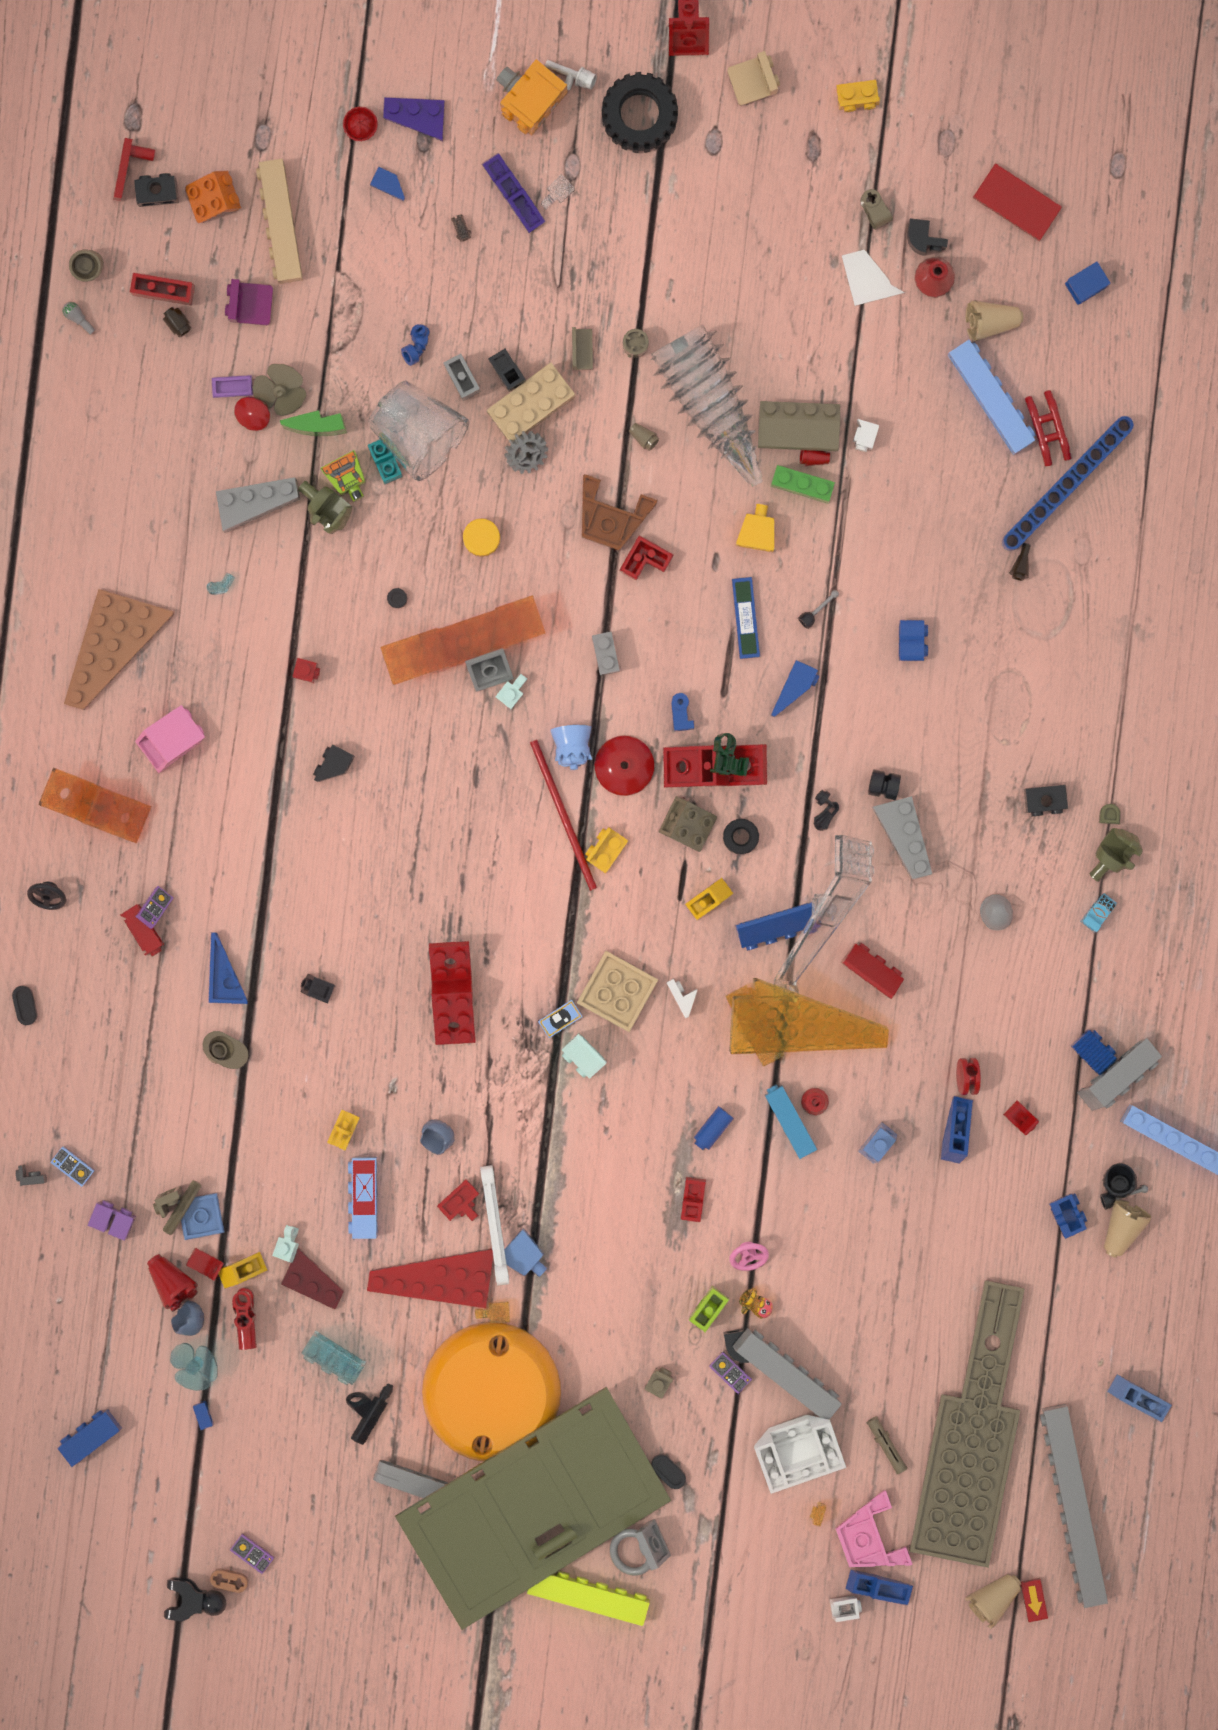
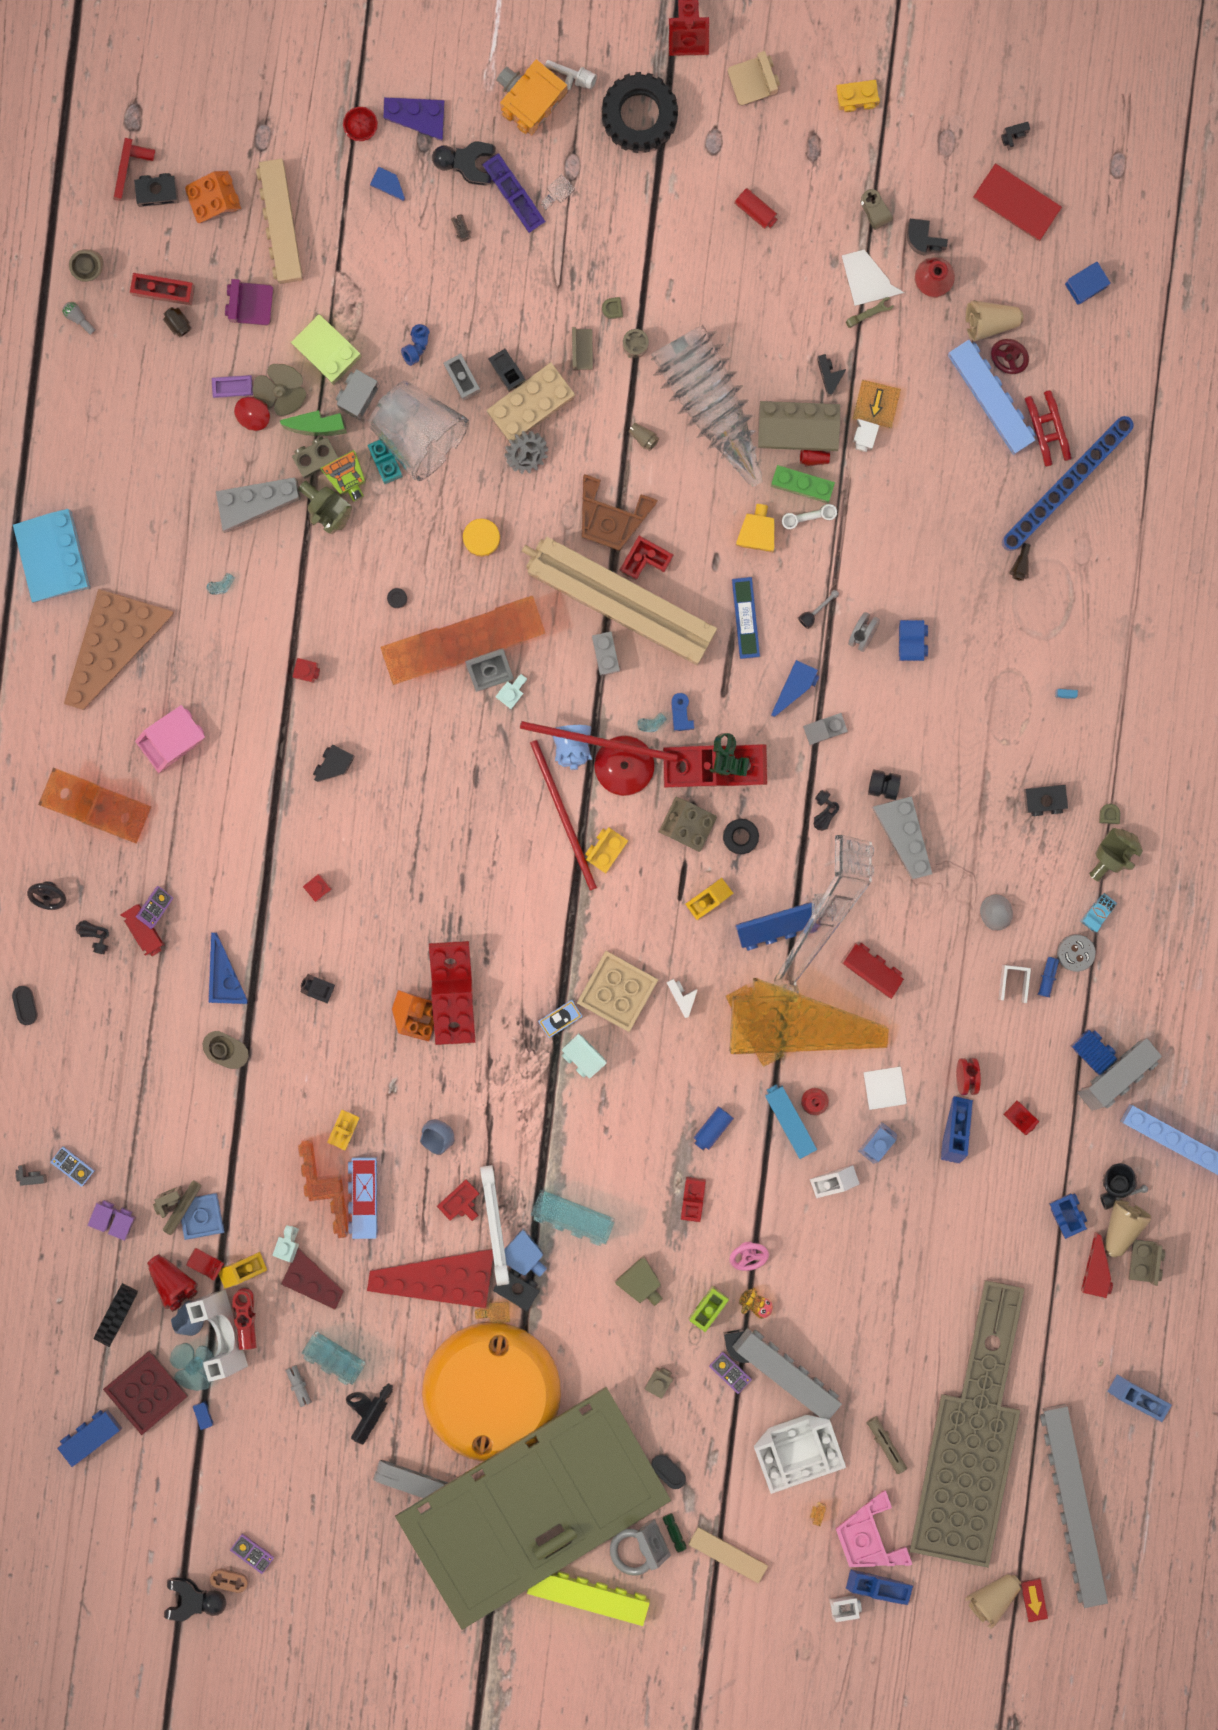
none -> medium azure slope [13,509,91,603]
none -> black piece [75,920,109,955]
none -> black tyre [93,1283,138,1347]
none -> dark red plate [103,1350,188,1436]
none -> white arch [186,1290,248,1382]
none -> light grey pin [285,1365,312,1407]
none -> yellowish green slope [291,314,362,385]
none -> dark tan brick [292,436,338,479]
none -> clear orange bracket [298,1138,349,1238]
none -> red brick [303,874,333,902]
none -> light grey brick [336,369,380,420]
none -> orange slope [392,990,434,1042]
none -> black piece [432,141,496,186]
none -> black brick [493,1268,540,1312]
none -> red piece [520,721,677,762]
none -> tan brick [521,536,717,666]
none -> clear light blue piece [531,1189,615,1246]
none -> olive tile [602,297,623,319]
none -> olive torso [615,1256,663,1306]
none -> clear light blue arm [637,713,667,732]
none -> dark green axle [663,1513,687,1552]
none -> tan tile [688,1526,768,1584]
none -> red brick [734,188,778,229]
none -> white bar [782,504,837,529]
none -> light grey slope [803,713,848,745]
none -> white slope [810,1165,860,1198]
none -> black slope [817,354,846,397]
none -> olive piece [846,297,894,328]
none -> light grey head [848,612,880,652]
none -> clear yellow tile [852,380,901,429]
none -> white sticker [863,1067,907,1110]
none -> dark red piece [991,339,1029,374]
none -> white piece [998,965,1031,1003]
none -> black bracket [1001,122,1030,151]
none -> blue axle [1038,957,1059,998]
none -> dark azure tile [1055,689,1078,699]
none -> light grey head [1057,934,1096,972]
none -> red slope [1081,1232,1113,1298]
none -> dark tan bracket [1128,1239,1165,1286]

